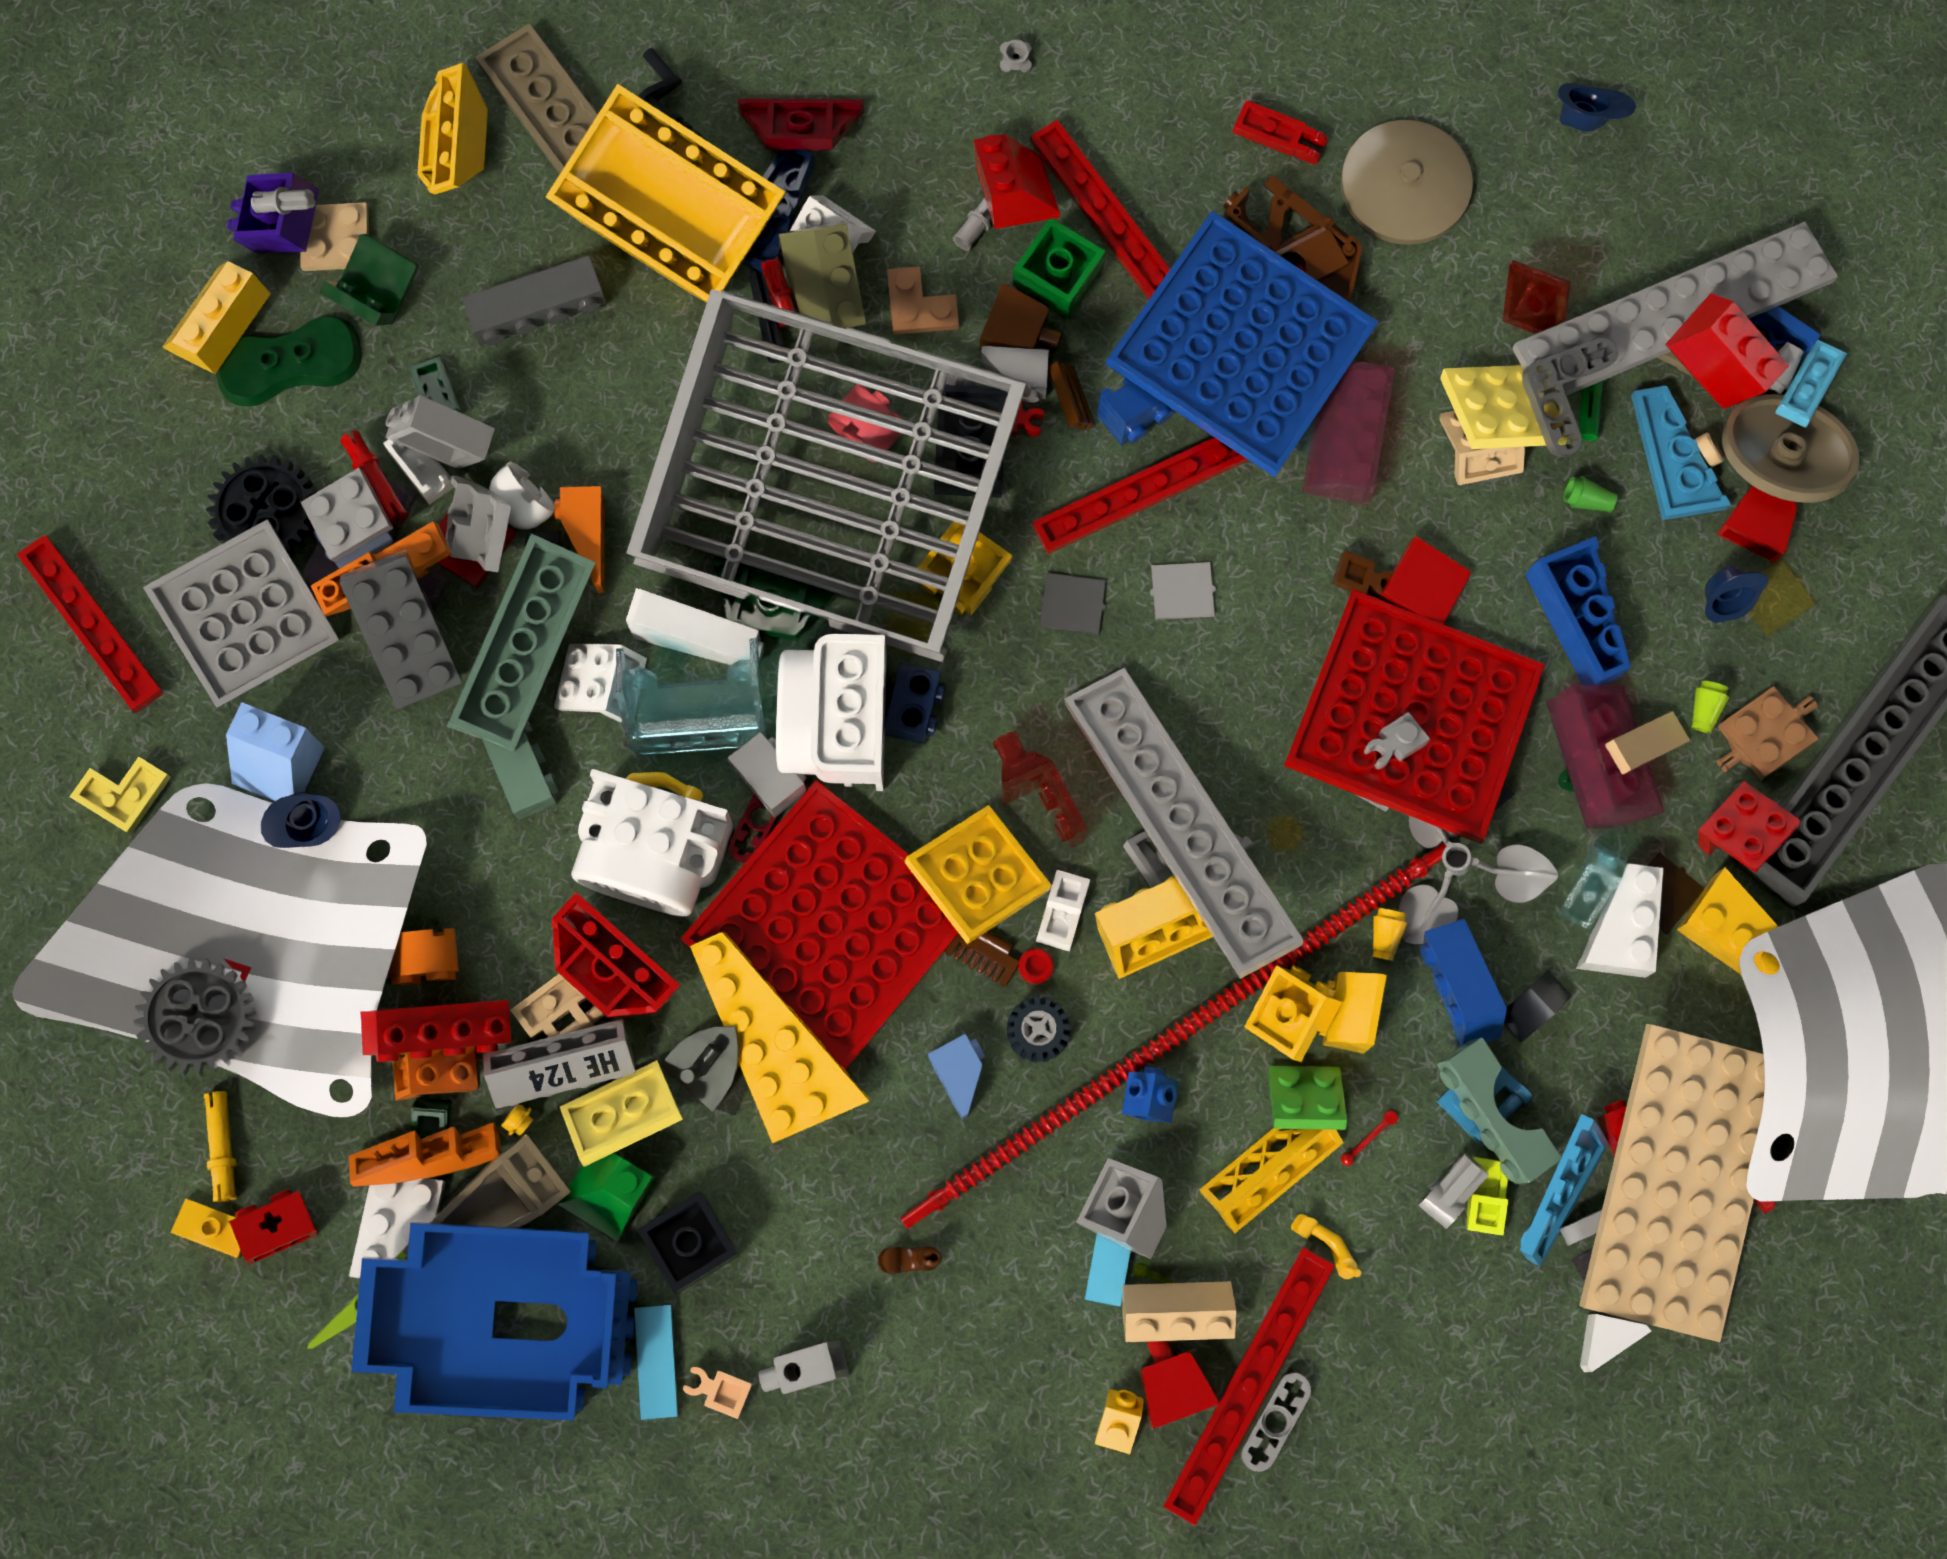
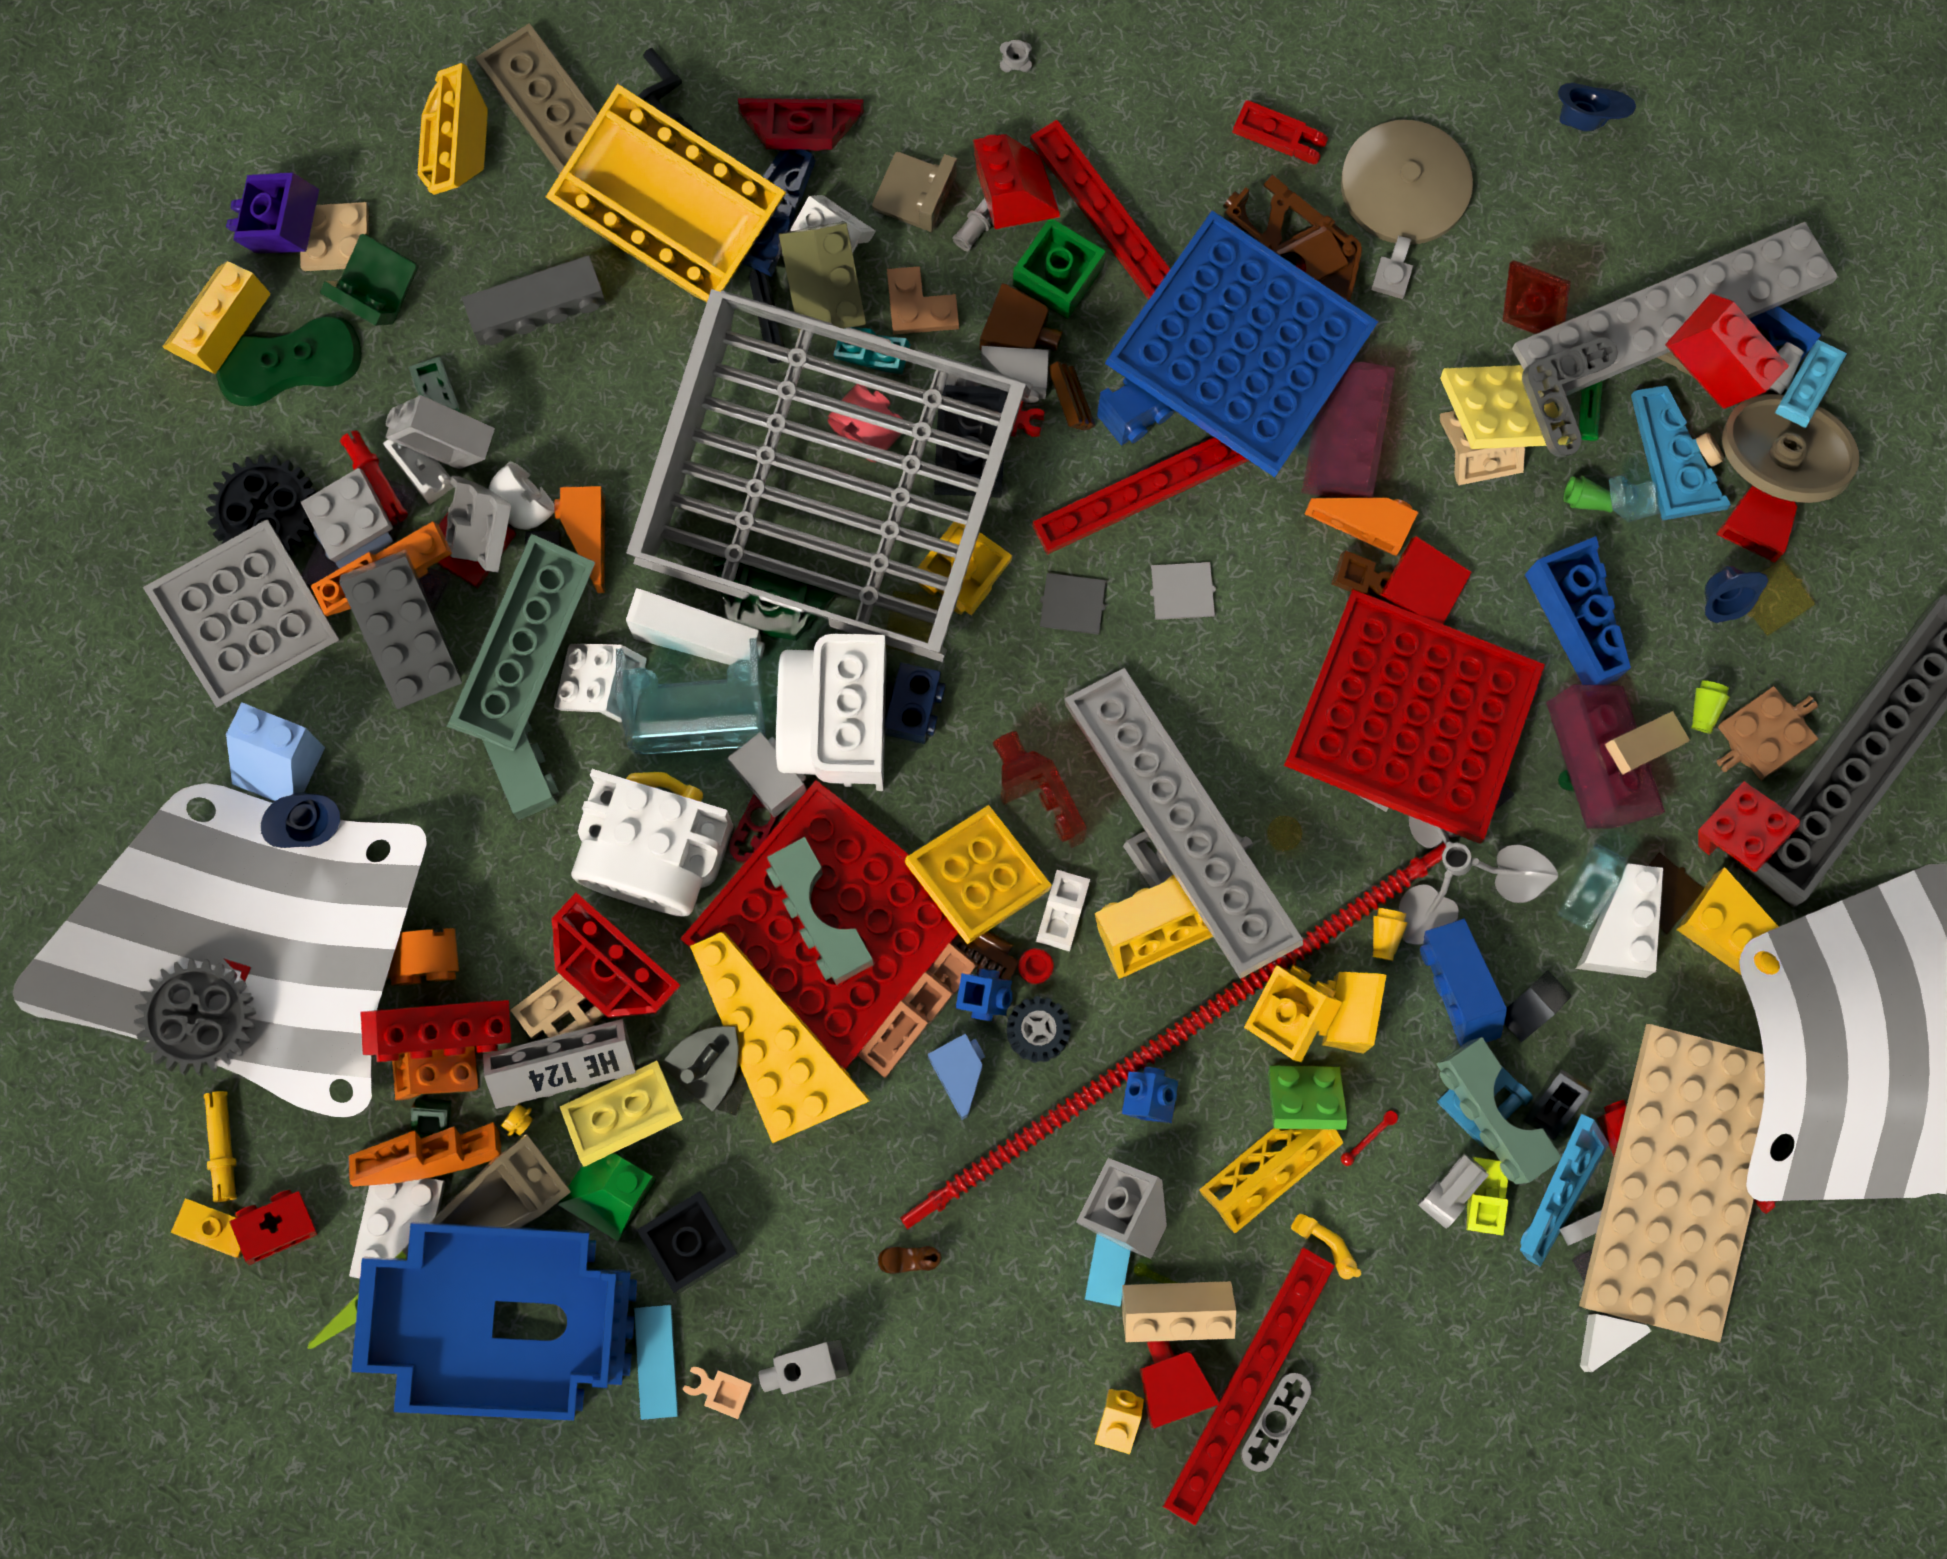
red plate [16,534,164,713] -> none
light yellow plate [70,757,171,835] -> none
light grey axle [251,187,316,214] -> none
red axle [762,258,796,327] -> none
light grey plate [1364,712,1430,769] -> none
none -> sand green arch [766,837,873,985]
none -> teal slope [833,327,911,374]
none -> nougat slope [858,942,979,1078]
none -> dark tan bracket [872,152,957,232]
none -> blue brick [956,968,1012,1021]
none -> orange slope [1305,498,1418,556]
none -> light grey plate [1371,236,1413,299]
none -> black slope [1523,1069,1592,1140]
none -> clear light blue bracket [1609,475,1660,522]

